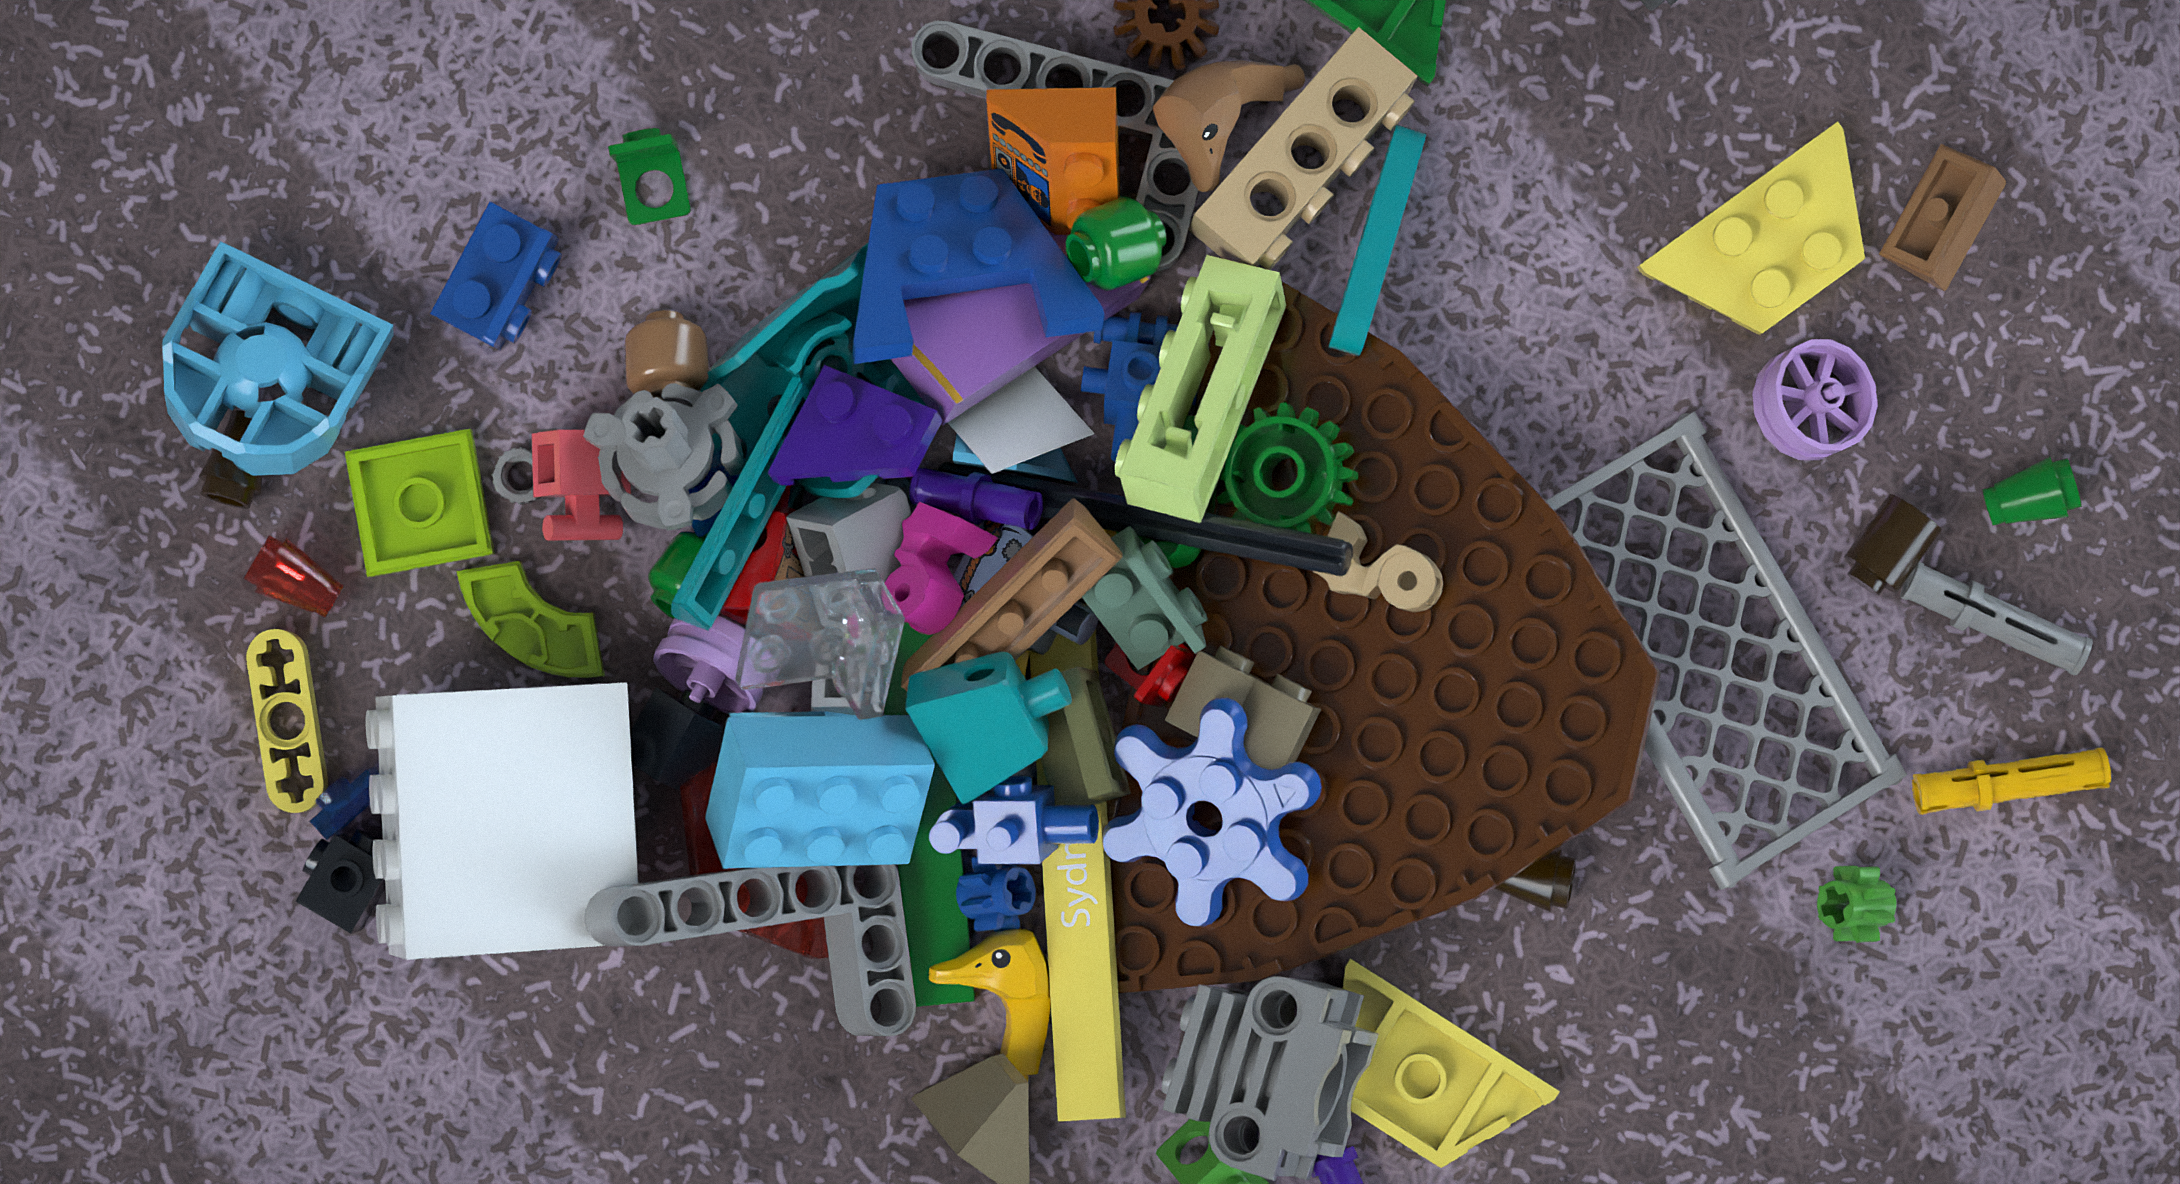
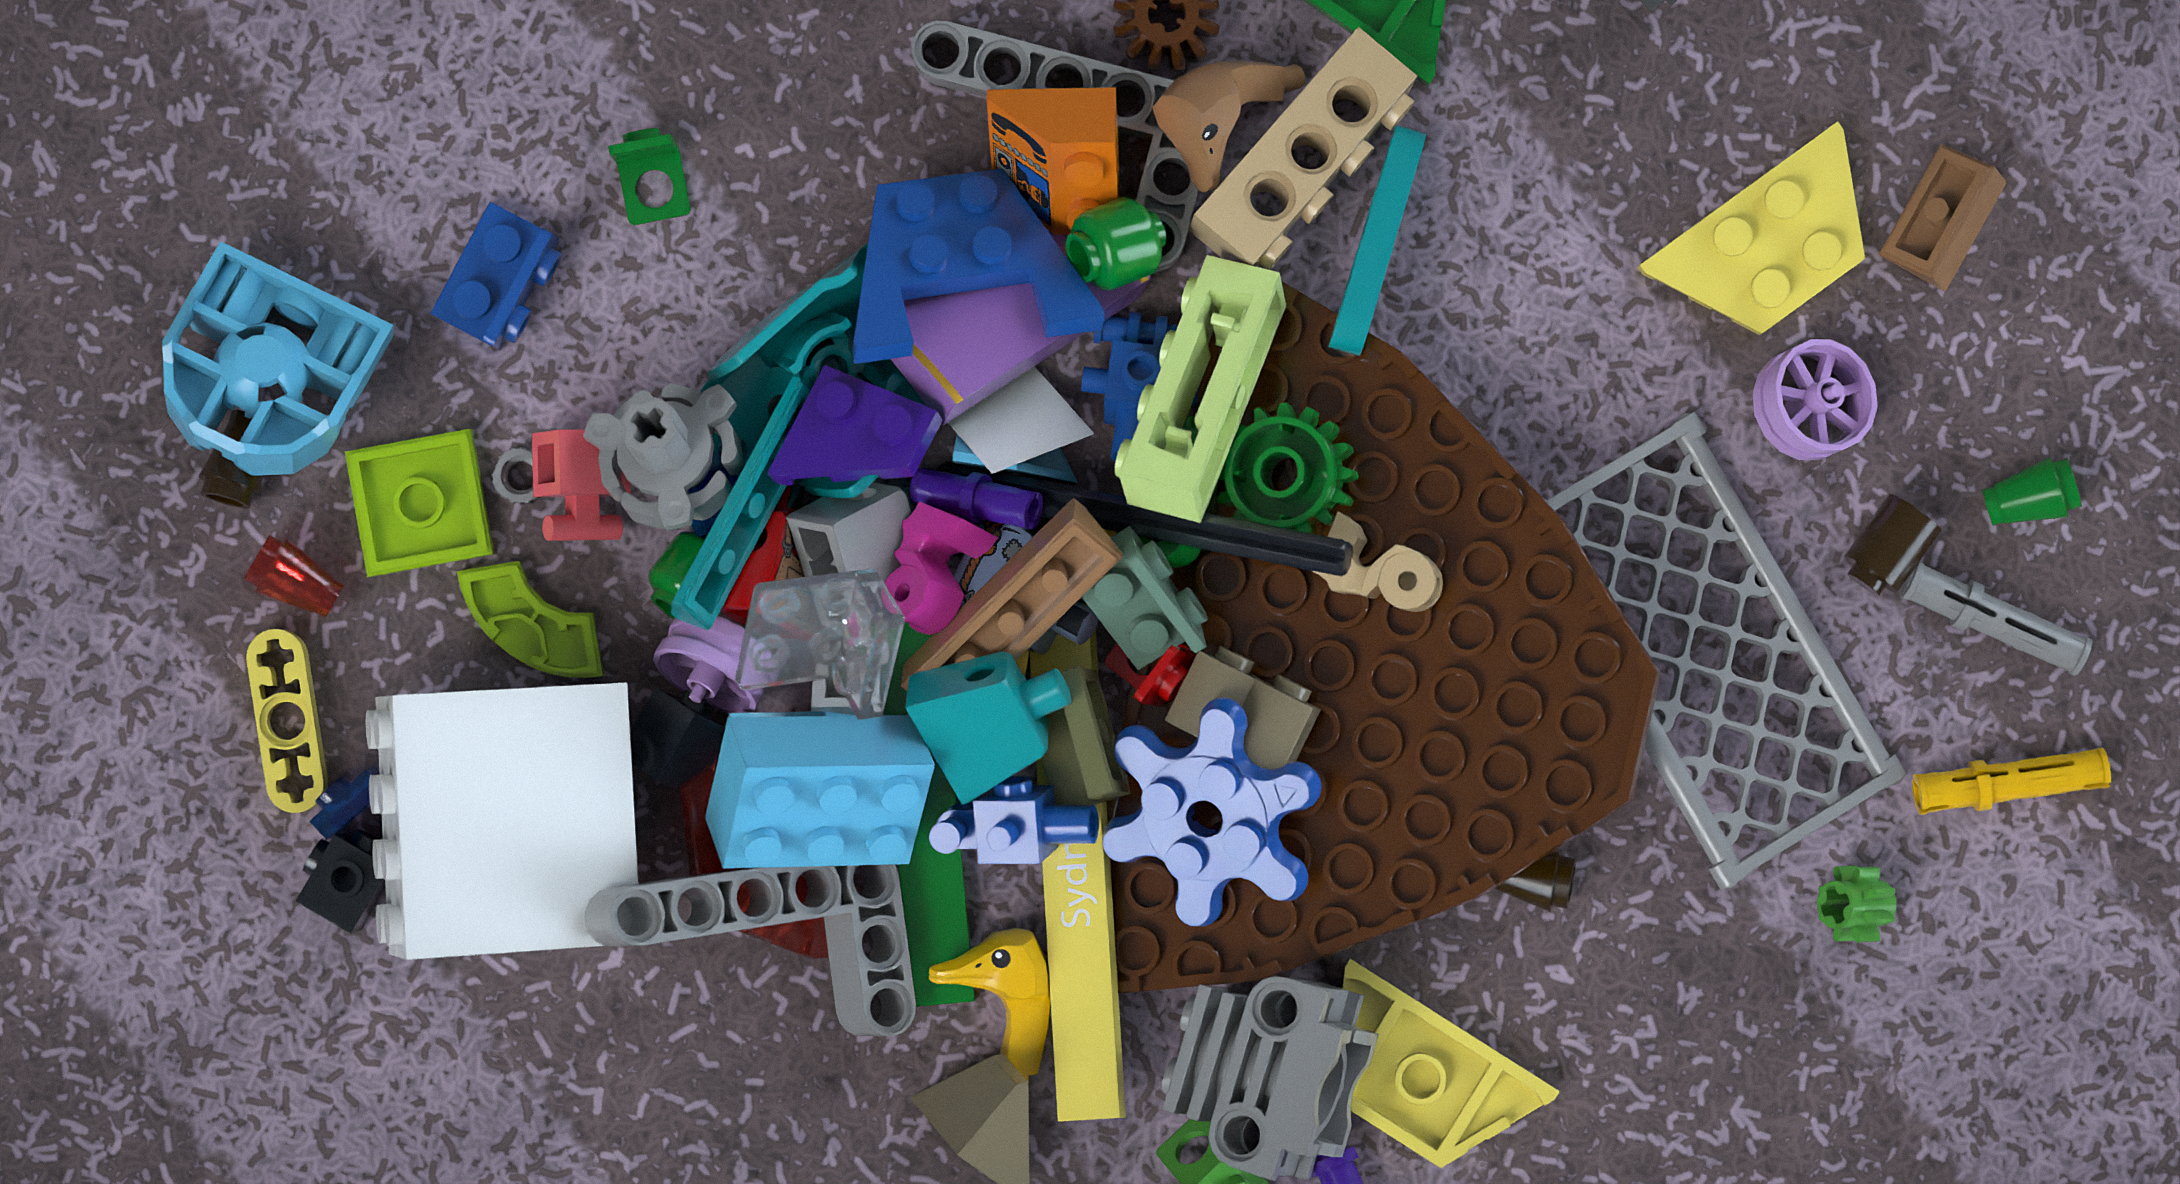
medium nougat head [624,310,709,402] -> none
blue gear [956,856,1036,932] -> none

